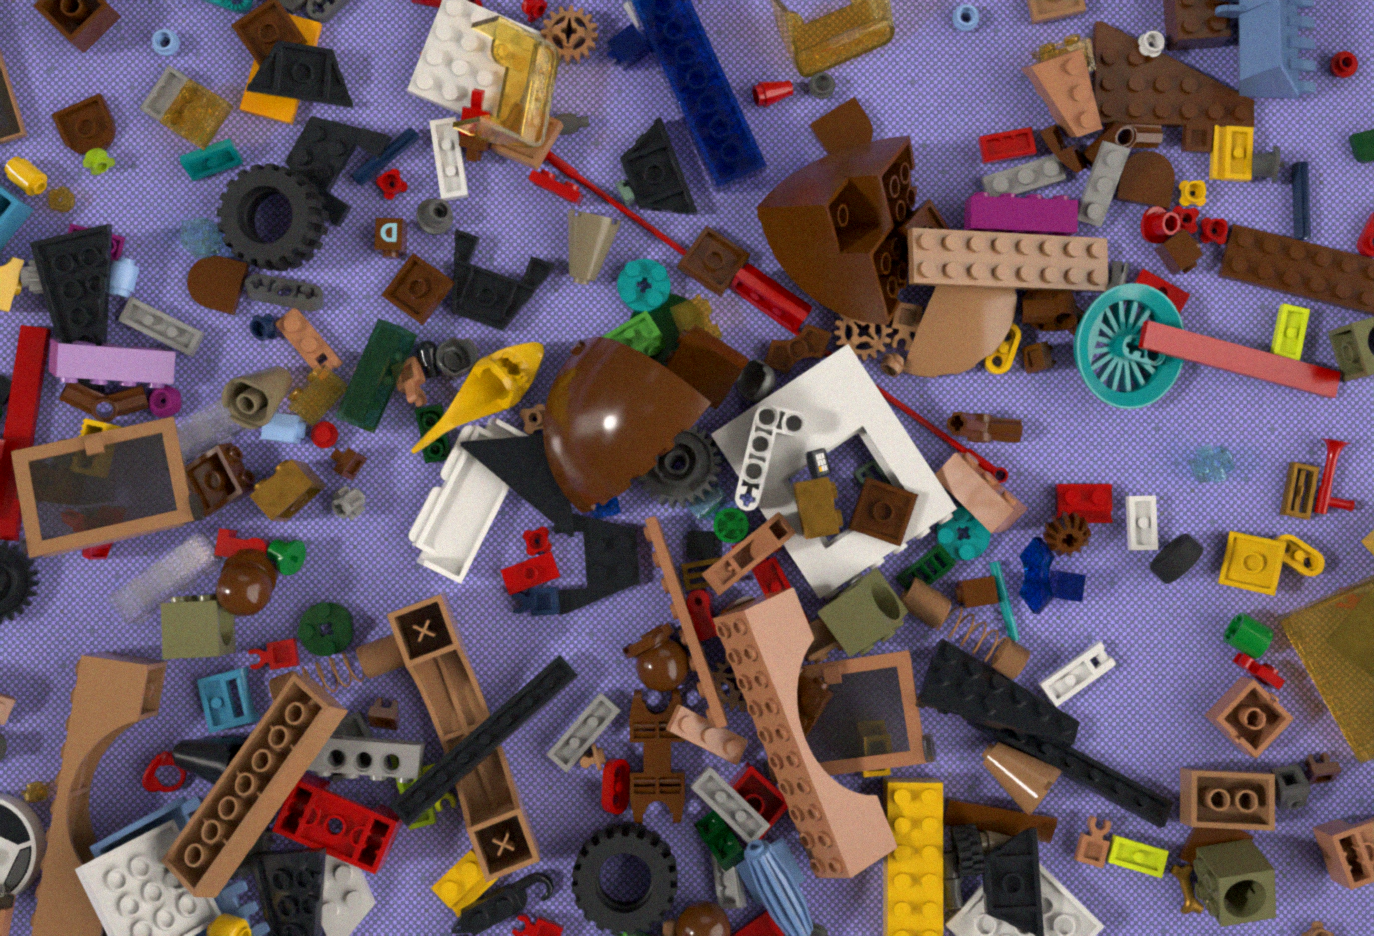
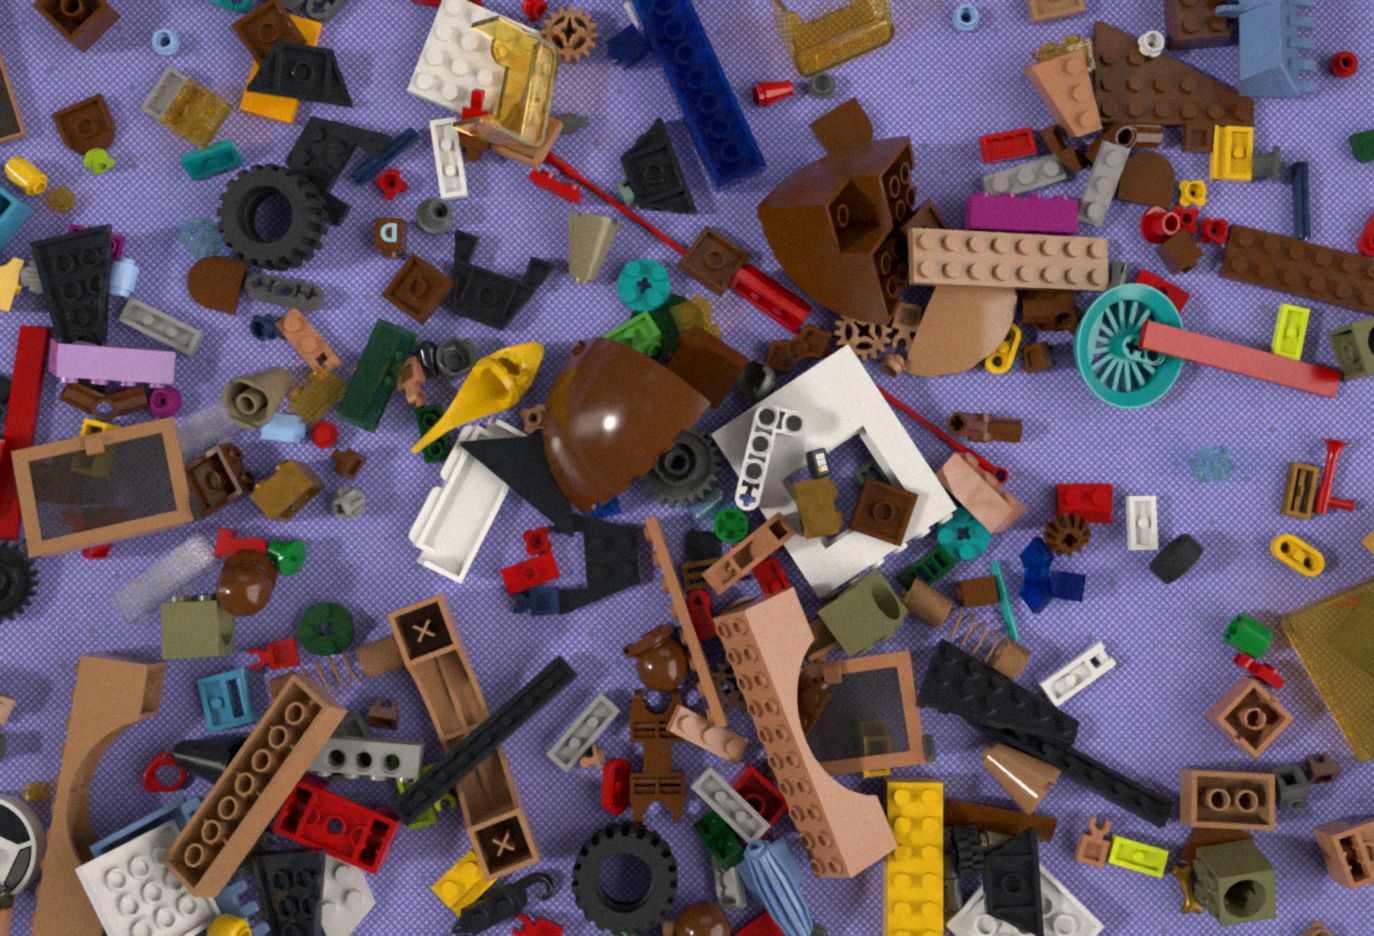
yellow plate [1218,531,1287,596] -> none

